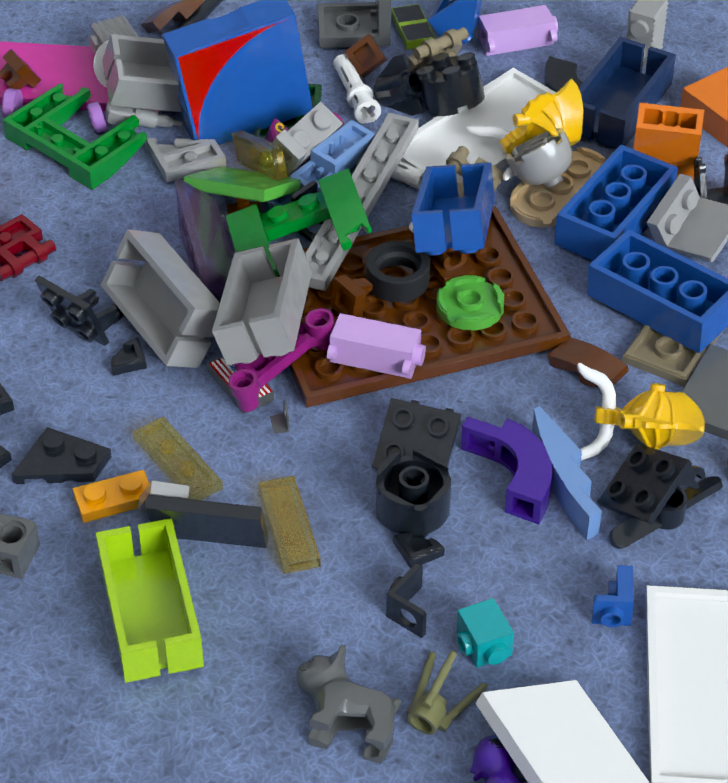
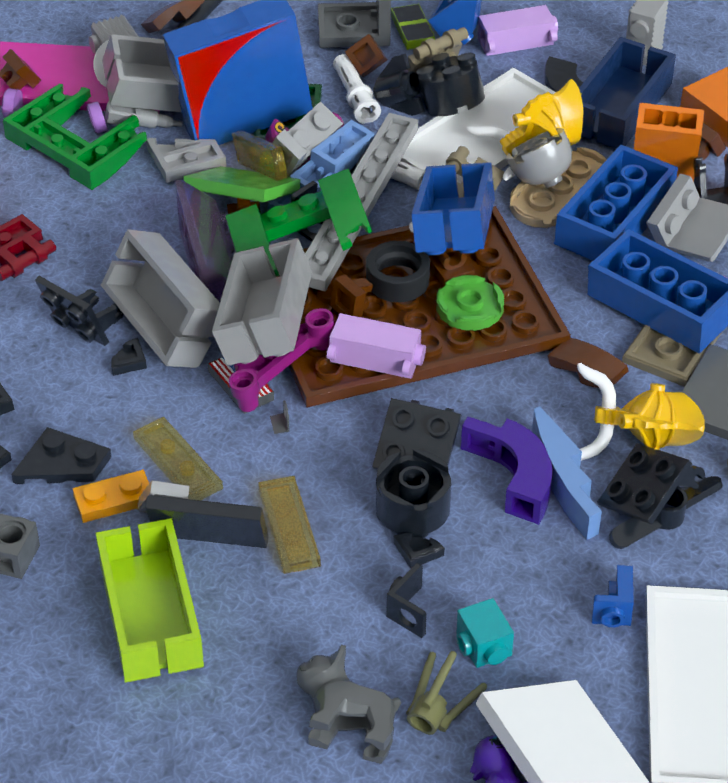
none -> reddish brown tile [698,123,726,160]

